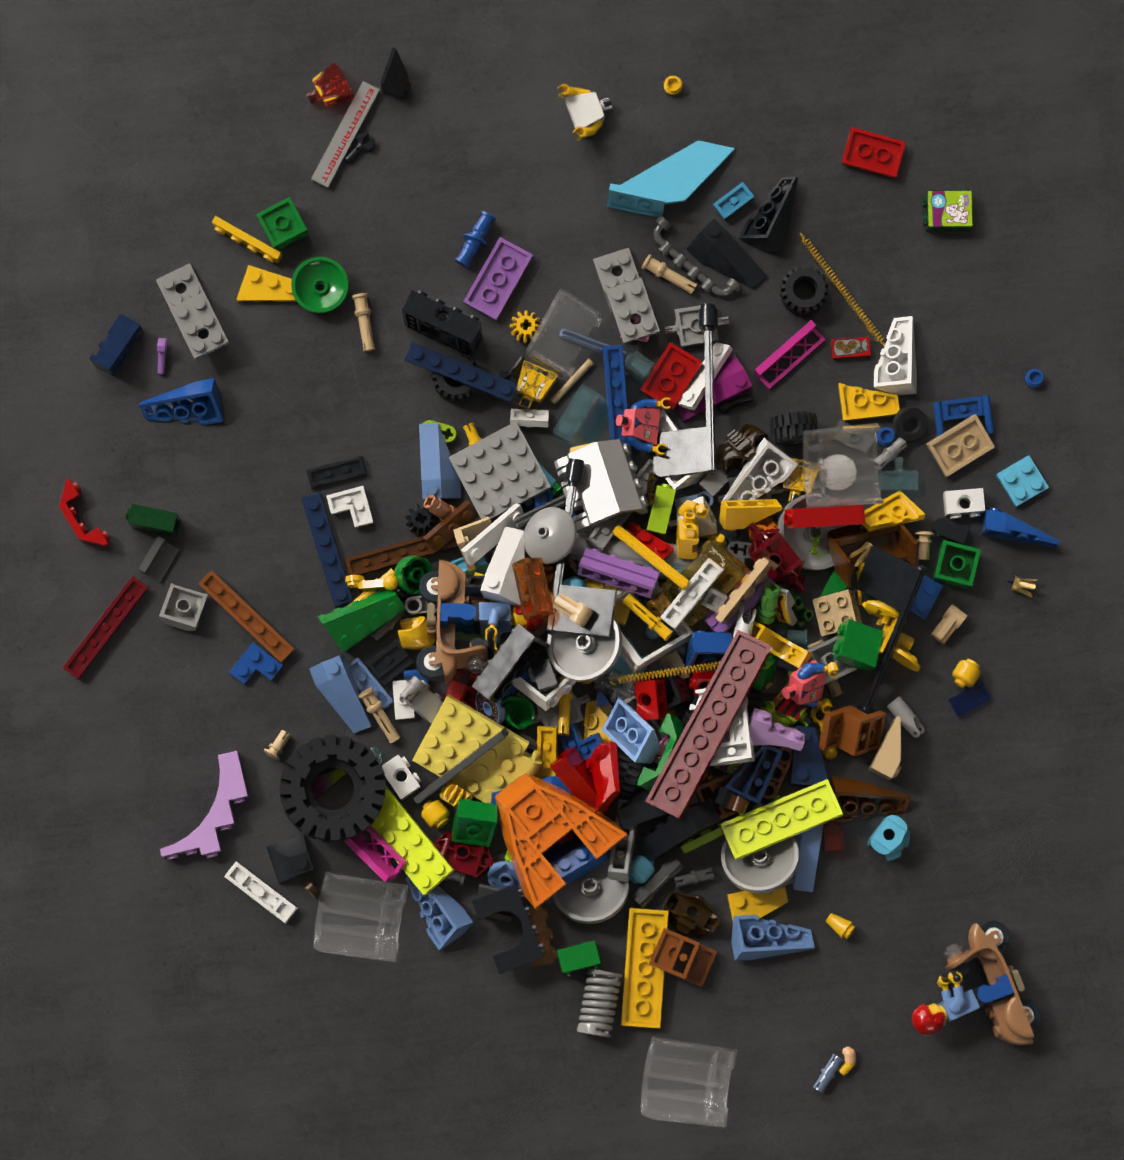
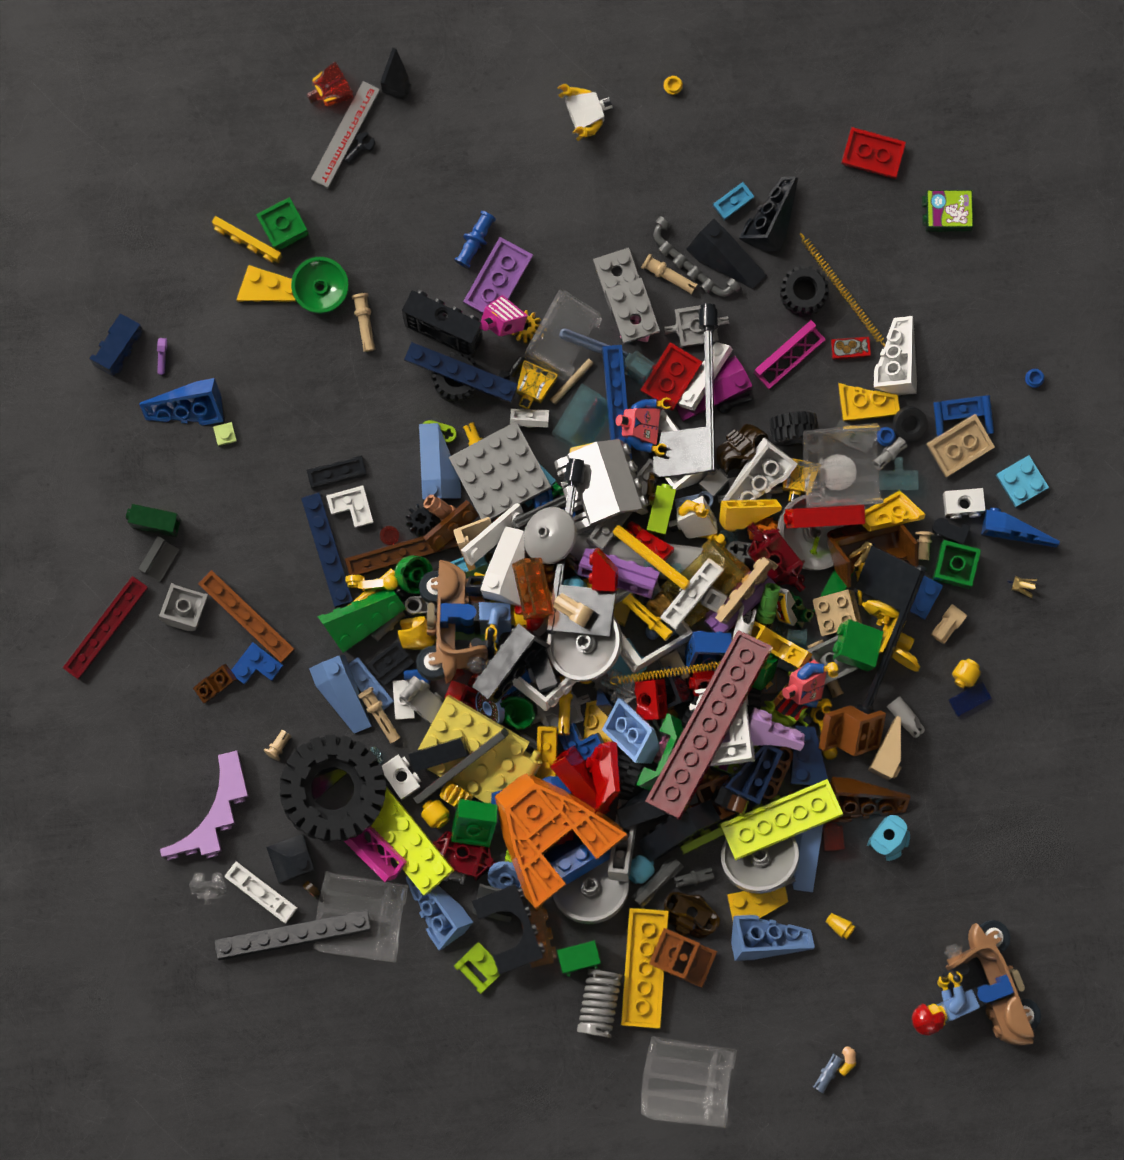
red slope [59,479,111,548] -> none
light grey bracket [156,263,229,360] -> none
medium azure piece [607,141,735,218] -> none
yellow hips [676,512,699,560] -> none
none -> clear hips [189,873,226,904]
none -> reddish brown slope [193,664,237,703]
none -> yellowish green plate [213,422,237,446]
none -> plate [215,910,371,960]
none -> clear red plate [380,526,399,545]
none -> black tile [408,736,469,772]
none -> lime plate [454,942,500,994]
none -> dark pink torso [481,295,528,336]
none -> red slope [589,548,618,592]

